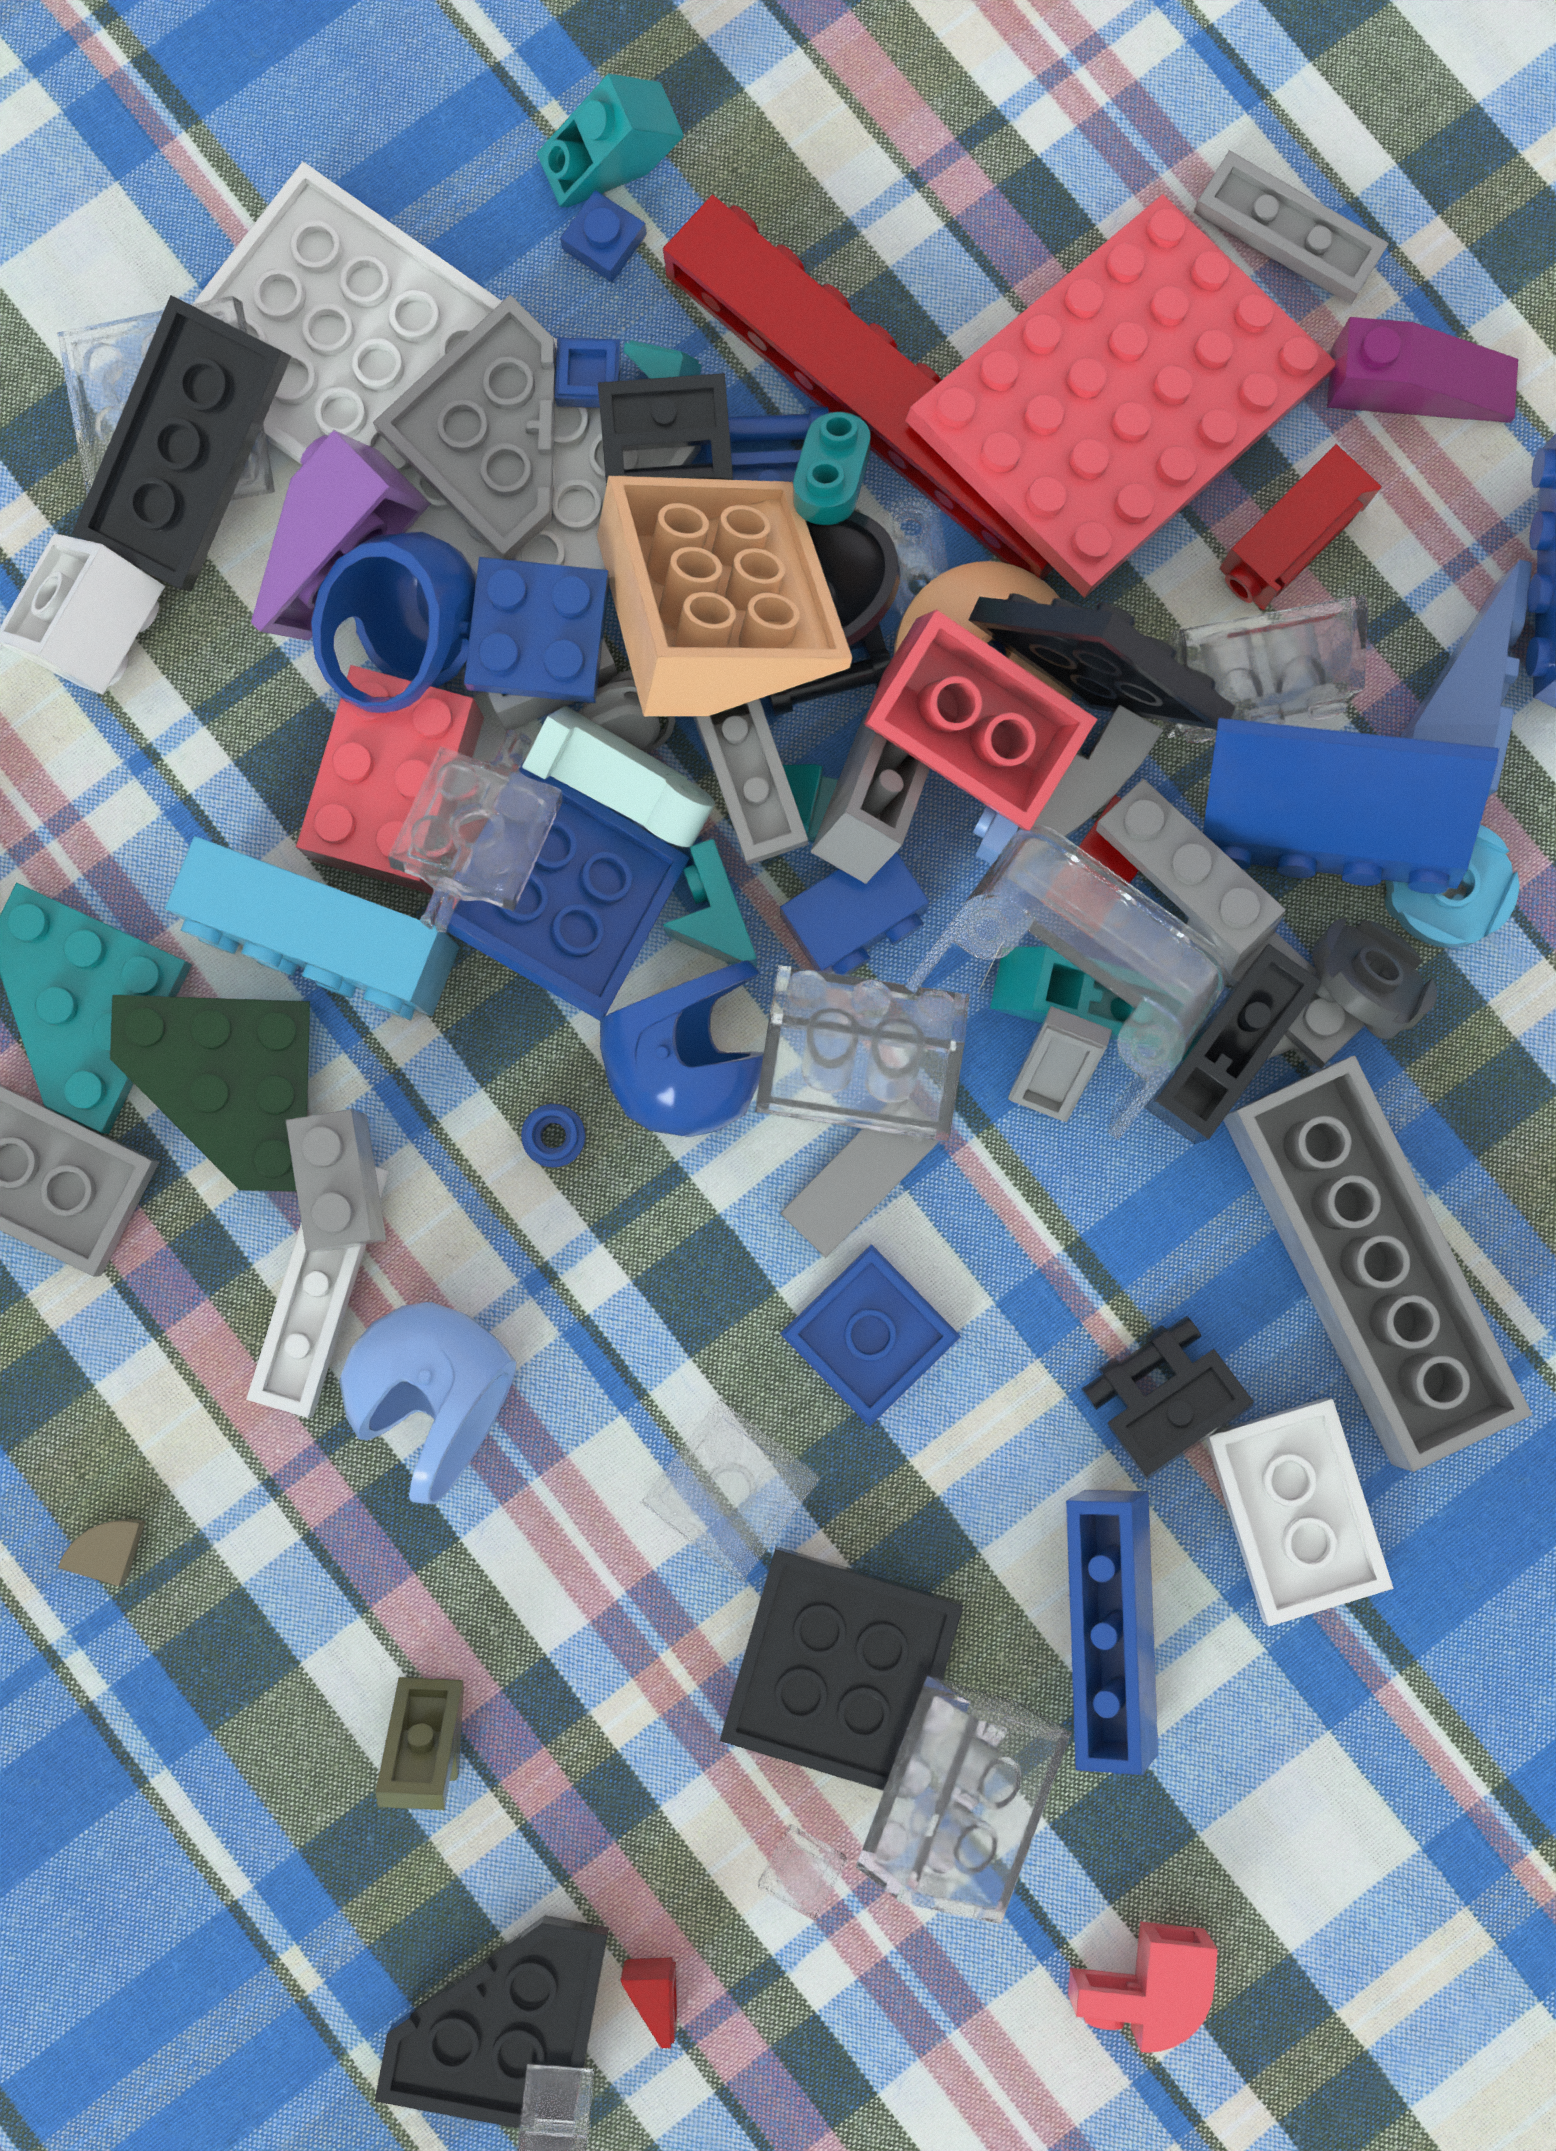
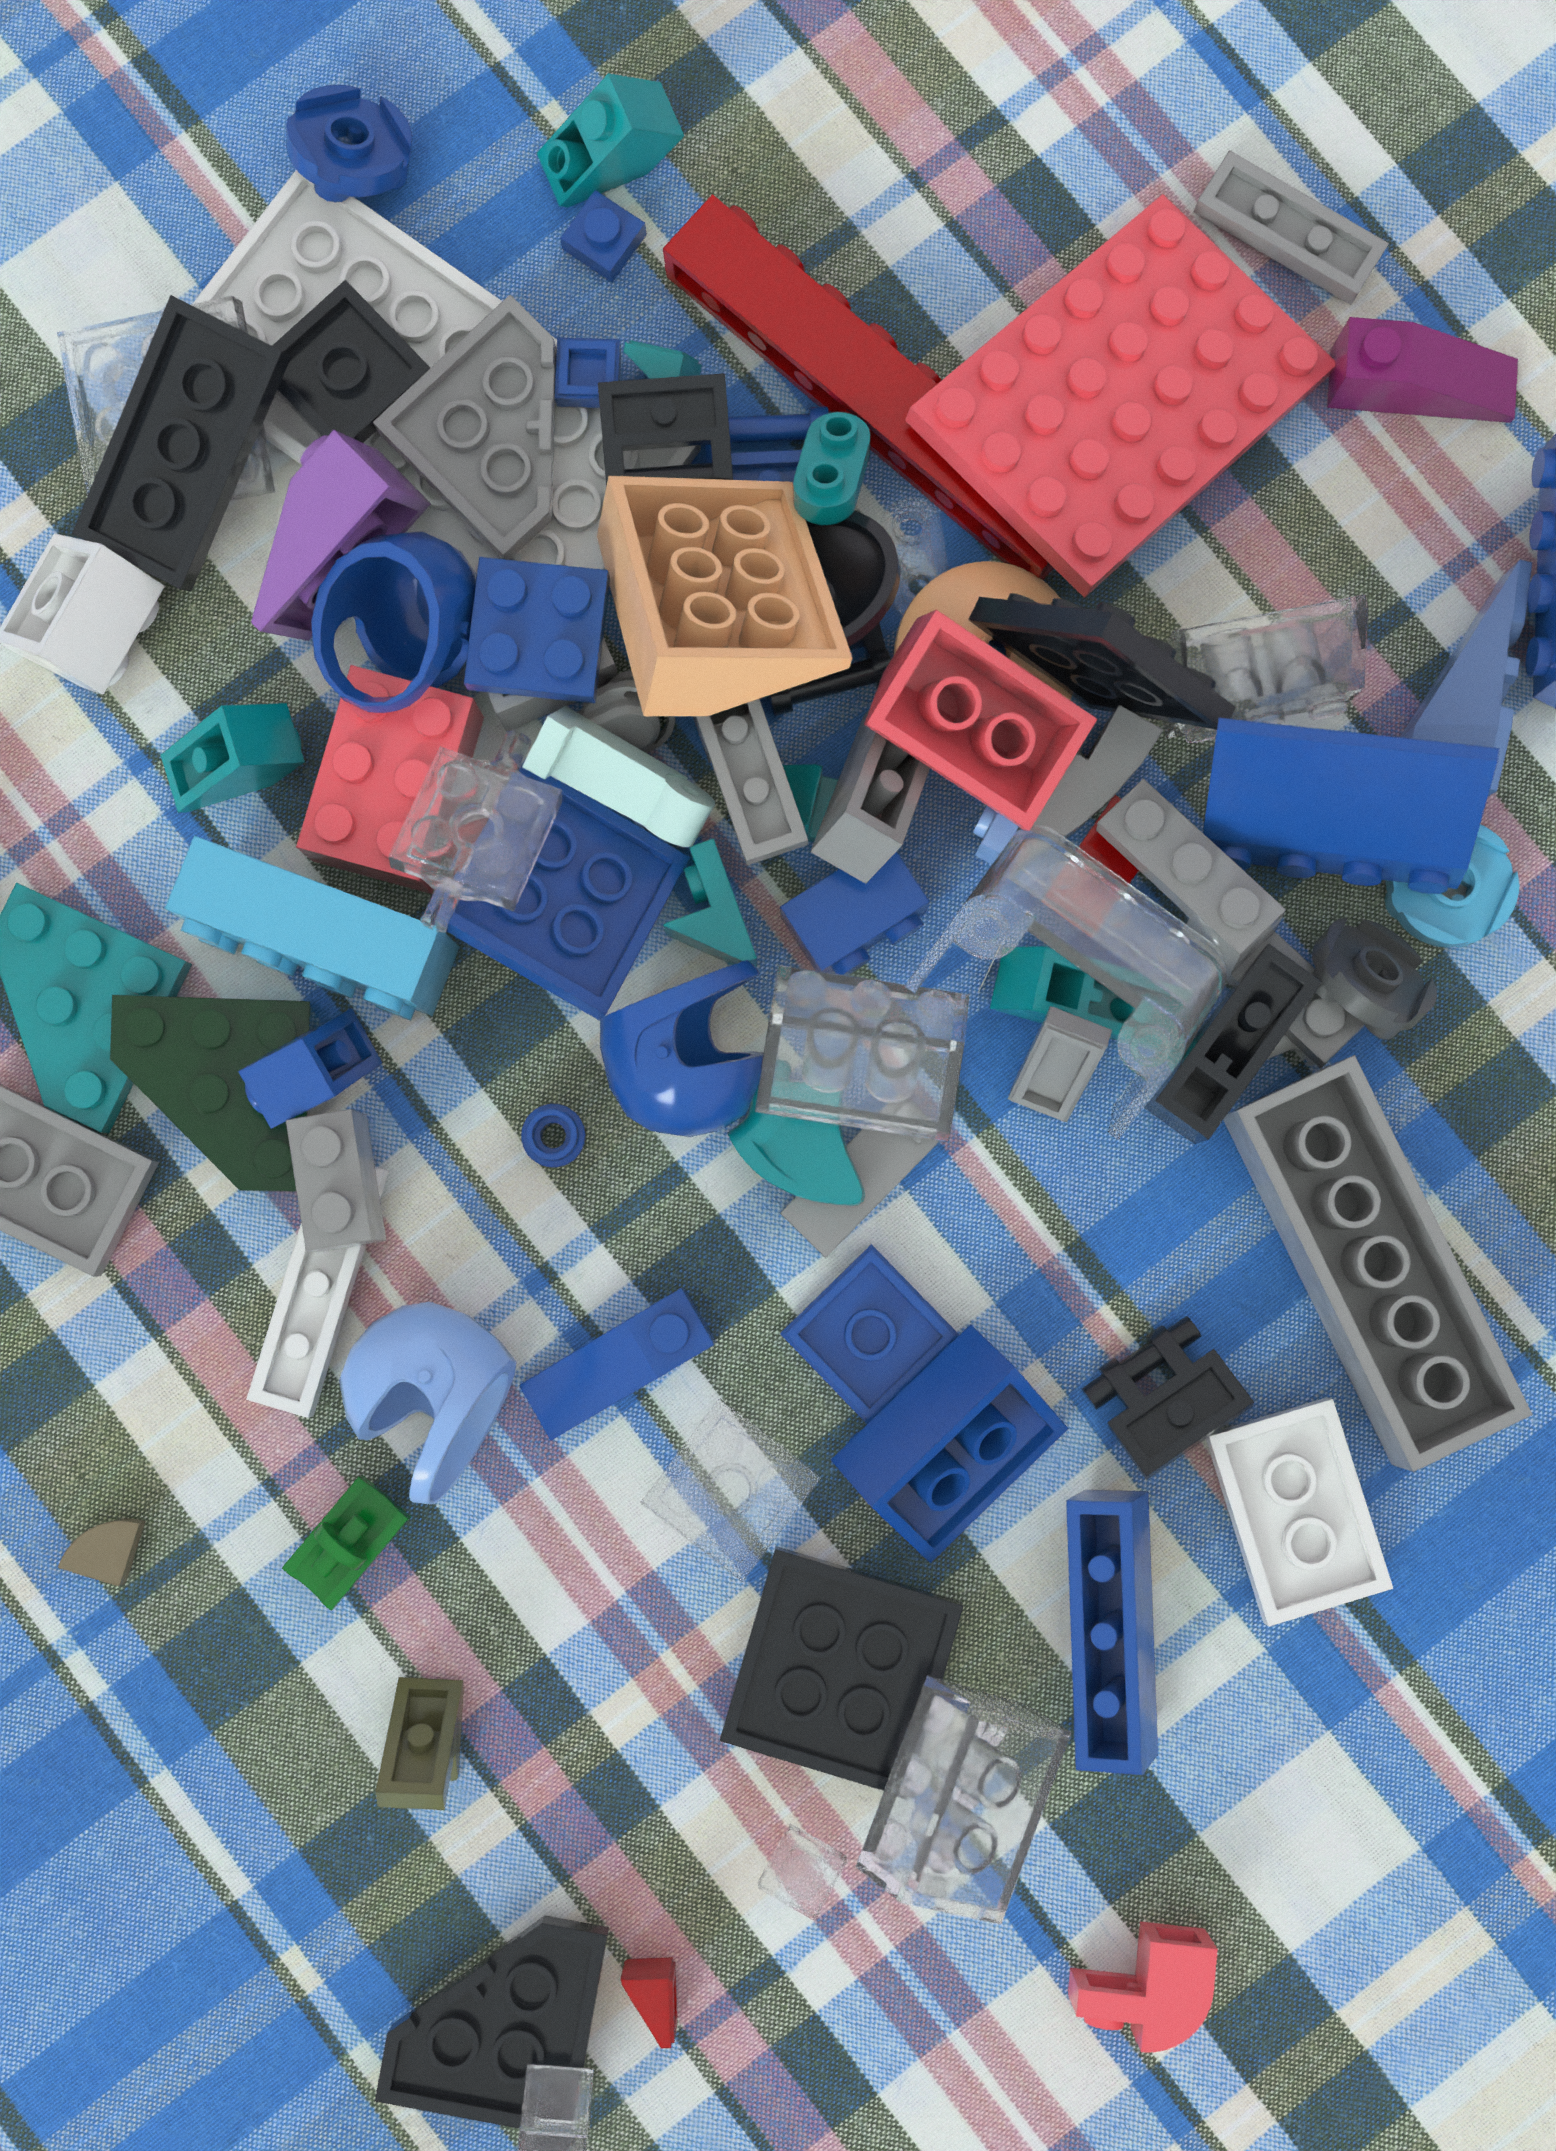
red window [1219,444,1382,611] -> none
none -> teal slope [161,703,305,813]
none -> blue slope [238,1008,383,1129]
none -> black plate [272,280,430,443]
none -> green hips [282,1475,411,1611]
none -> blue plate [286,85,412,202]
none -> blue slope [519,1287,717,1440]
none -> teal arm [727,1059,865,1206]
none -> blue slope [831,1324,1069,1563]

